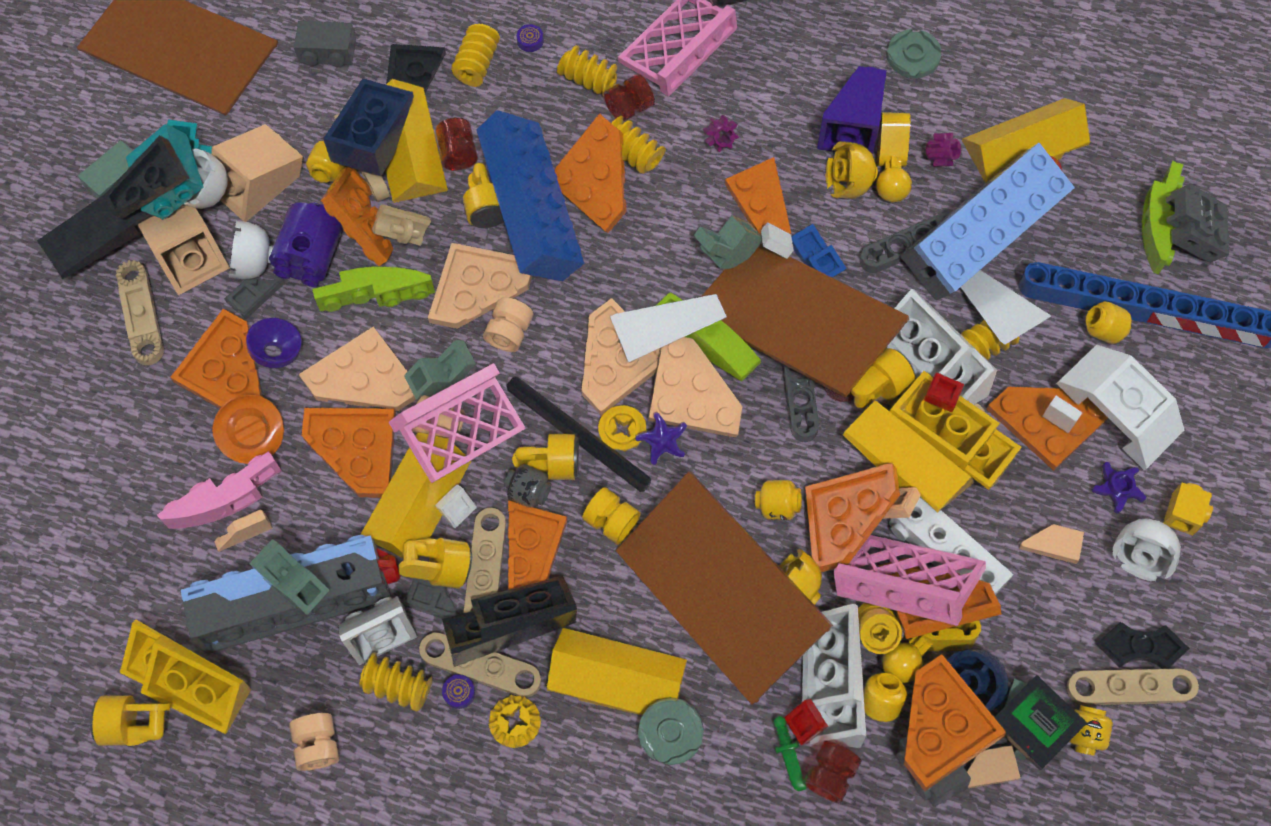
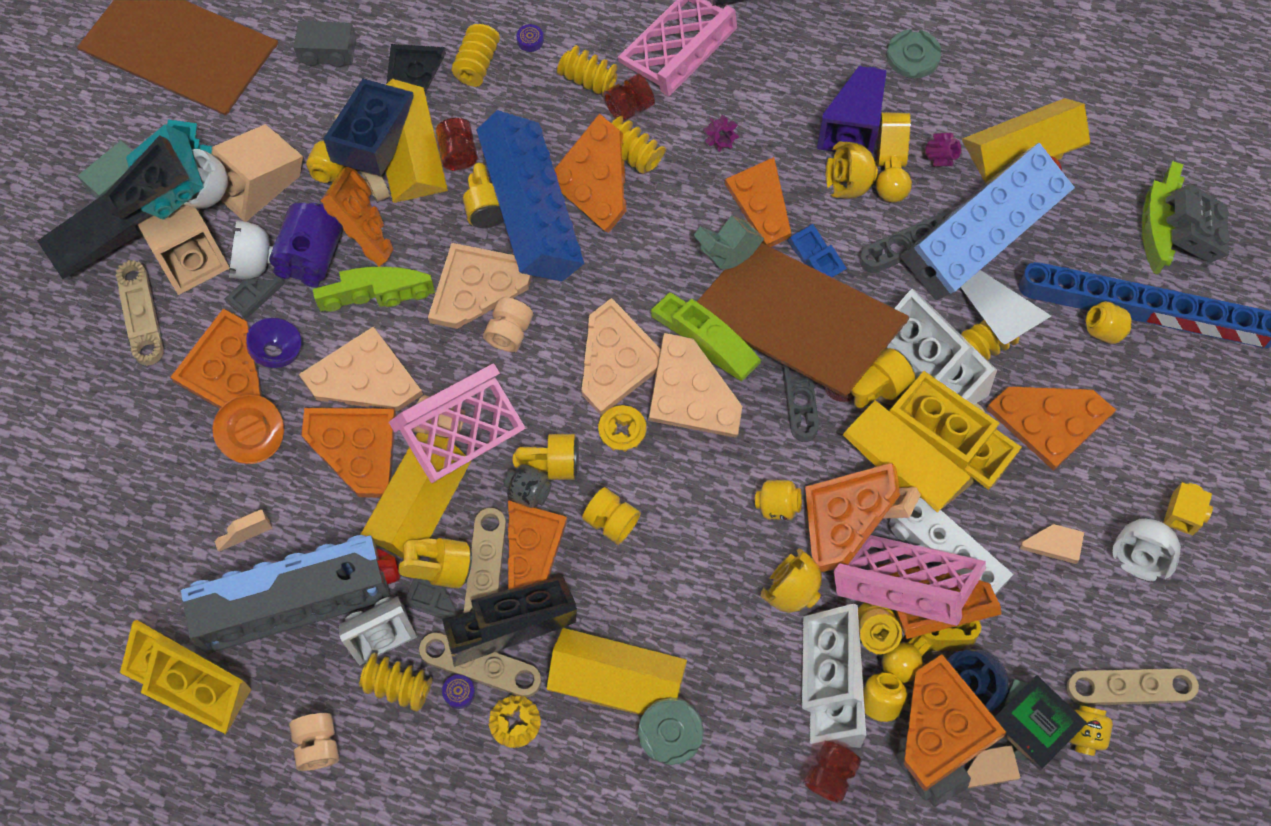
yellow piece [90,695,170,746] -> none
bright pink slope [157,452,281,529] -> none
sand green brick [249,539,330,615] -> none
tan hips [372,204,431,246] -> none
sand green brick [404,340,476,400] -> none
white tile [435,484,477,528] -> none
black axle [506,376,651,492] -> none
white sticker [610,294,727,362] -> none
dark orange piece [615,472,833,705] -> none
dark purple animal [635,412,687,465] -> none
white tile [761,222,794,259] -> none
green piece [773,716,806,791] -> none
red tile [784,699,828,745] -> none
red tile [923,372,964,413] -> none
white tile [1043,396,1082,433] -> none
white slope [1056,345,1184,470] -> none
dark purple animal [1092,462,1146,514] -> none
black tile [1096,622,1190,669] -> none

